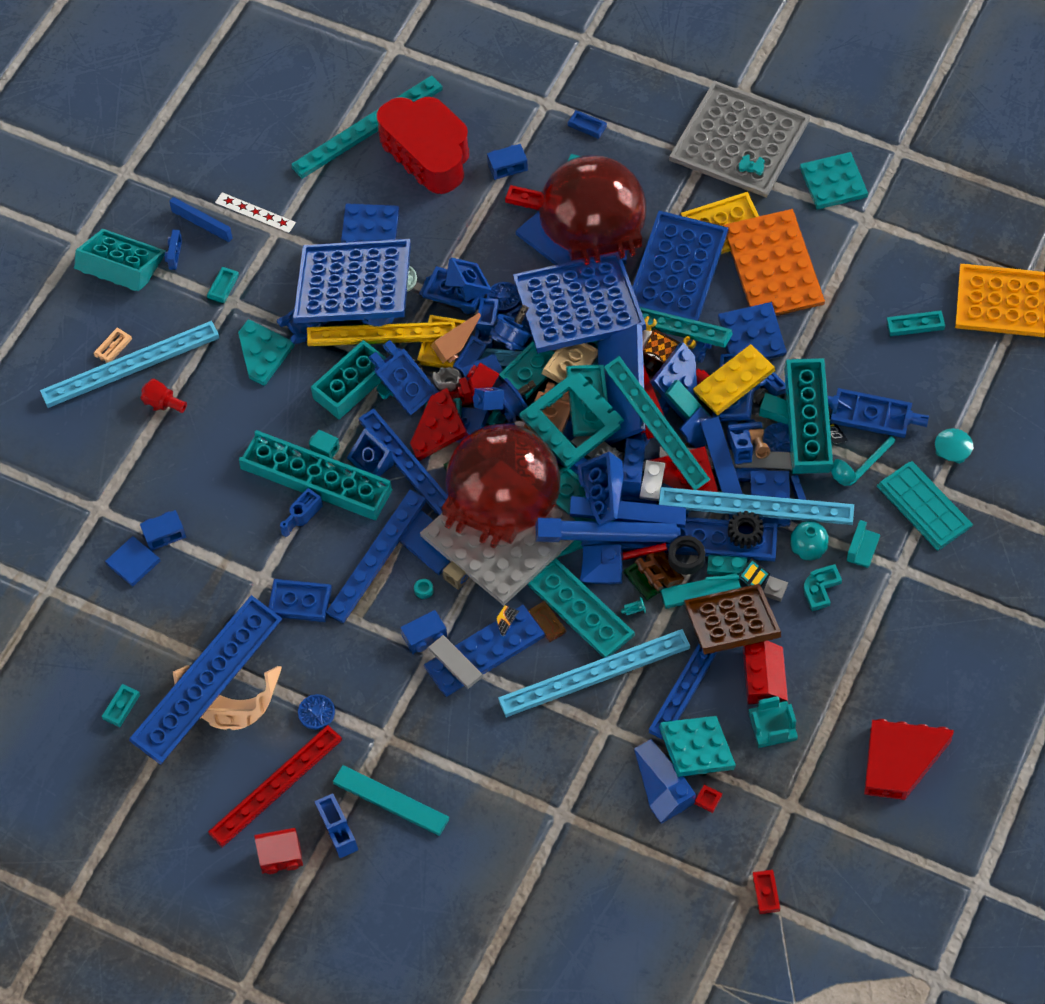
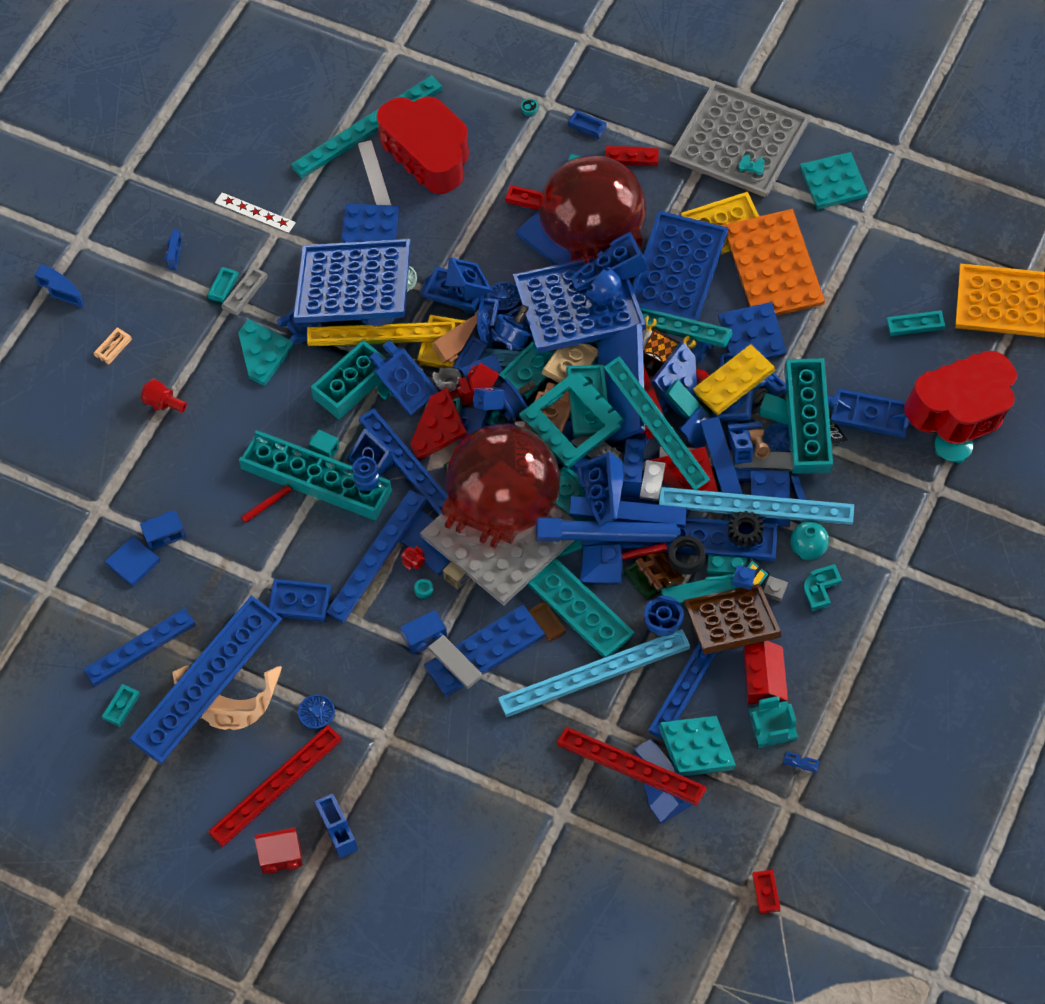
medium azure plate [40,321,220,408] -> none
teal slope [74,229,166,291] -> none
blue tile [169,197,233,242] -> none
blue piece [280,488,323,537] -> none
teal tile [333,765,449,836] -> none
blue brick [487,144,528,180] -> none
sticker [497,605,519,636] -> none
teal piece [621,597,646,615] -> none
red plate [695,785,722,813] -> none
teal piece [831,436,896,486] -> none
teal panel [847,520,880,568] -> none
red slope [864,719,954,800] -> none
teal piece [877,461,973,551] -> none
none -> blue slope [34,264,84,307]
none -> blue plate [83,608,196,687]
none -> light grey tile [221,266,268,316]
none -> red bar [241,485,292,523]
none -> blue wheel [352,456,379,491]
none -> white sticker [358,140,391,205]
none -> red gear [401,546,425,570]
none -> blue wheel [477,309,491,344]
none -> teal tile [521,99,538,116]
none -> red tile [556,727,707,806]
none -> blue wedge [571,232,649,291]
none -> blue cylinder [586,267,622,305]
none -> red plate [605,146,659,166]
none -> blue cylinder [644,596,684,636]
none -> blue plate [732,565,756,590]
none -> blue piece [783,752,820,774]
none -> red brick [904,351,1017,444]

